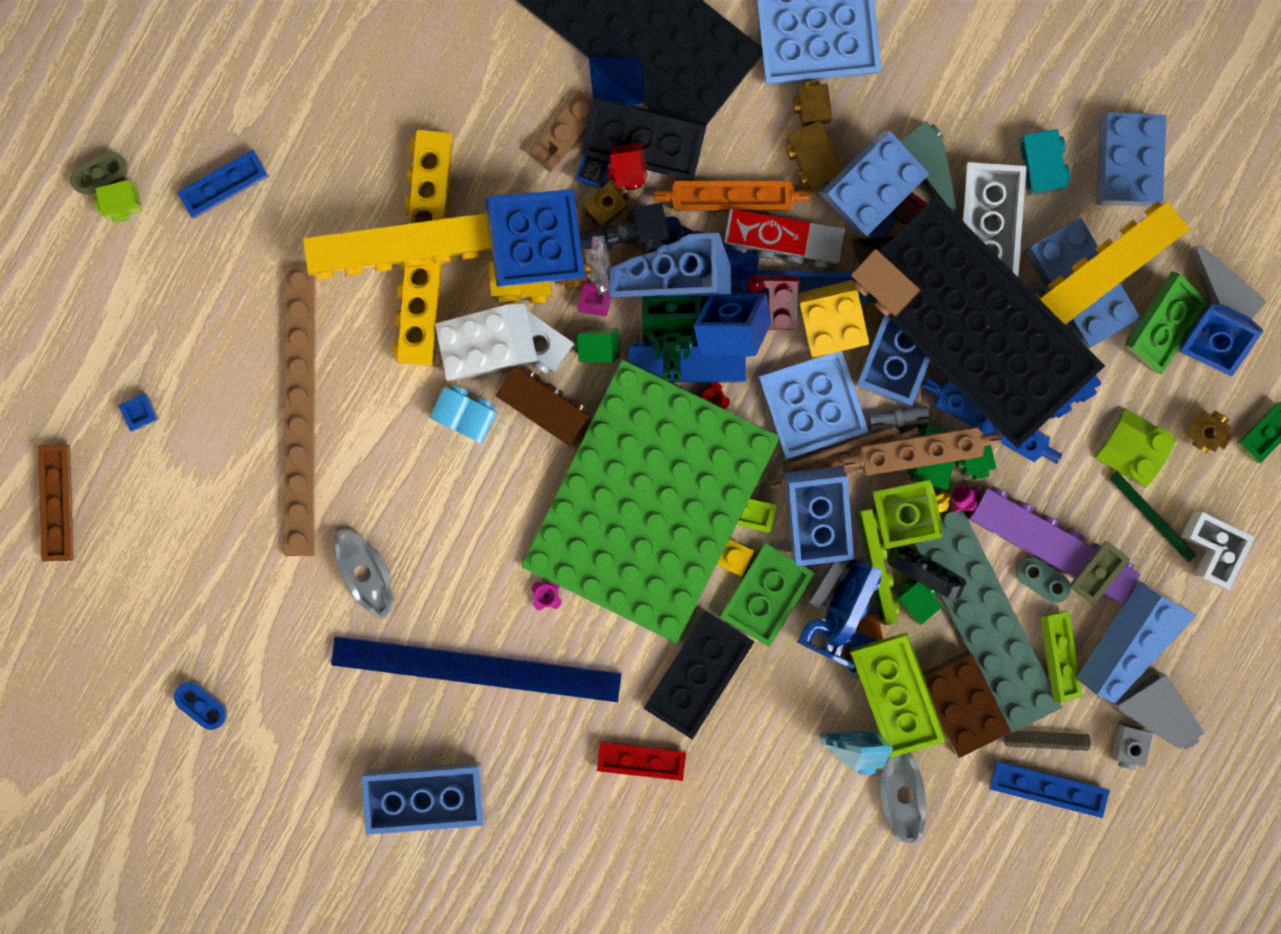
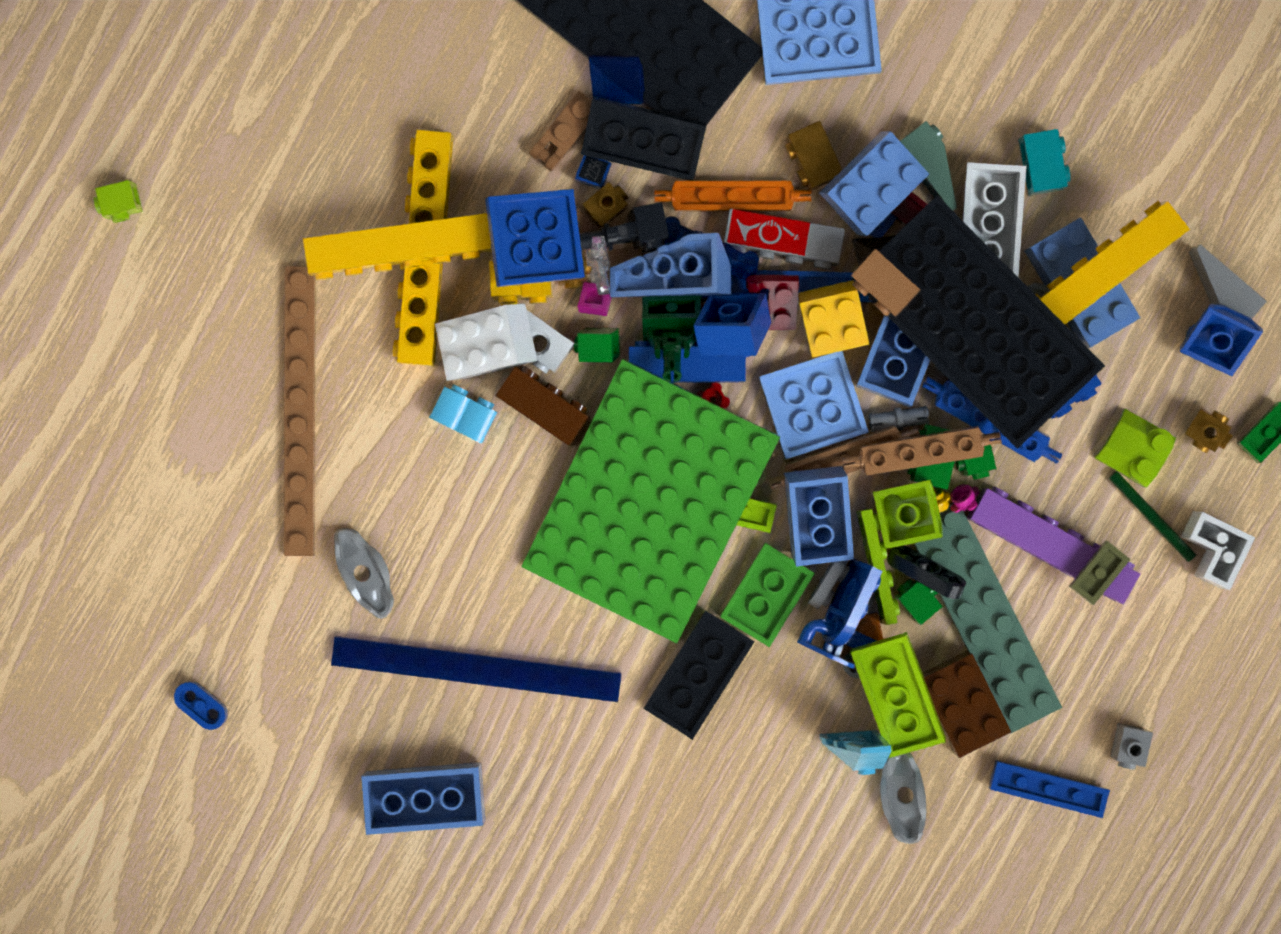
dark orange plate [38,445,74,562] -> none
olive plate [70,152,128,195] -> none
blue plate [118,393,159,432] -> none
blue plate [177,150,269,219] -> none
dark pink plate [531,581,562,611] -> none
red plate [597,741,686,781] -> none
red brick [608,142,648,190] -> none
yellow plate [717,539,754,577] -> none
pearl gold brick [793,80,833,127] -> none
clear smoke axle [1004,730,1091,751] -> none
sand green plate [1016,557,1071,603] -> none
lime plate [1040,611,1083,702] -> none
medium blue wedge [1076,581,1197,703] -> none
medium blue brick [1097,112,1166,207] -> none
light grey slope [1111,672,1204,749] -> none
bright green plate [1124,271,1208,375] -> none

